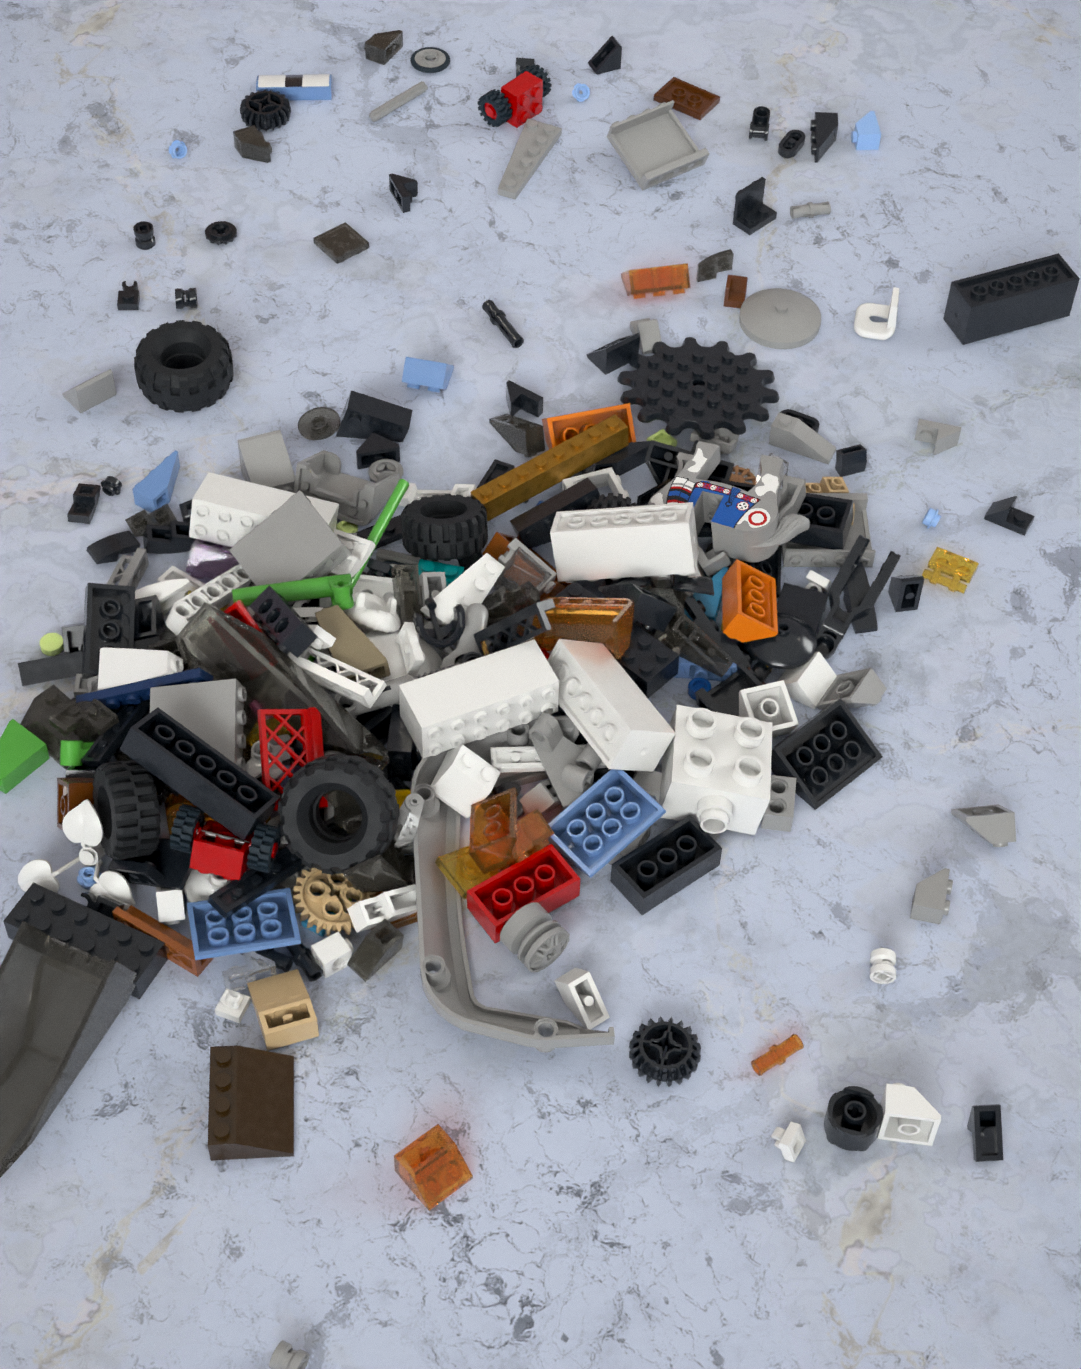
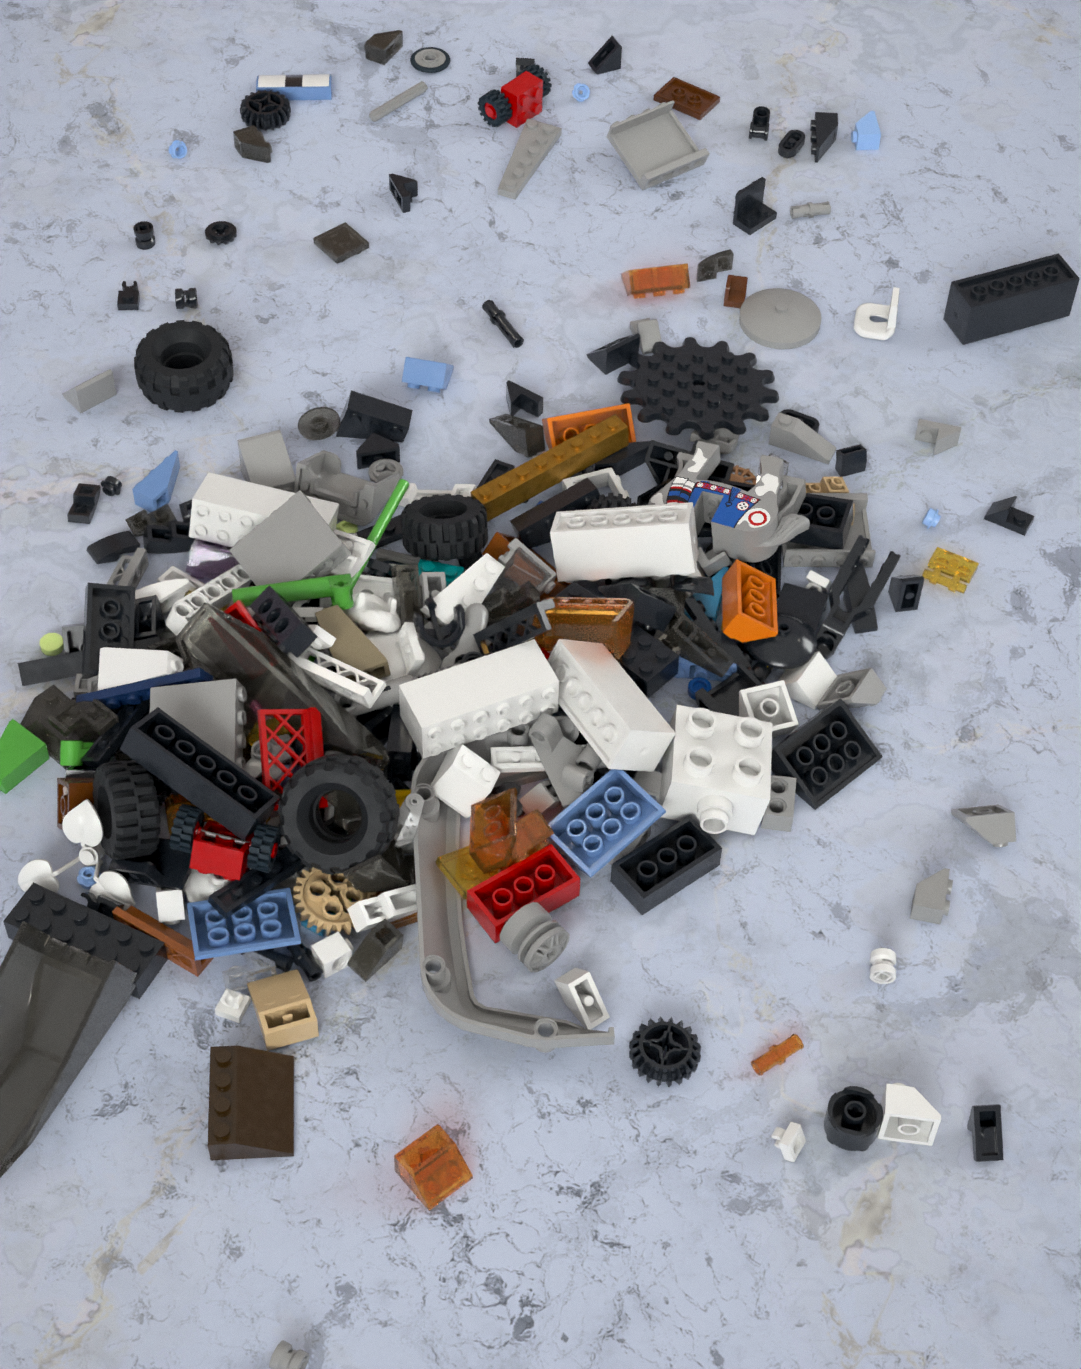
yellowish green tile [647,429,677,447] -> none

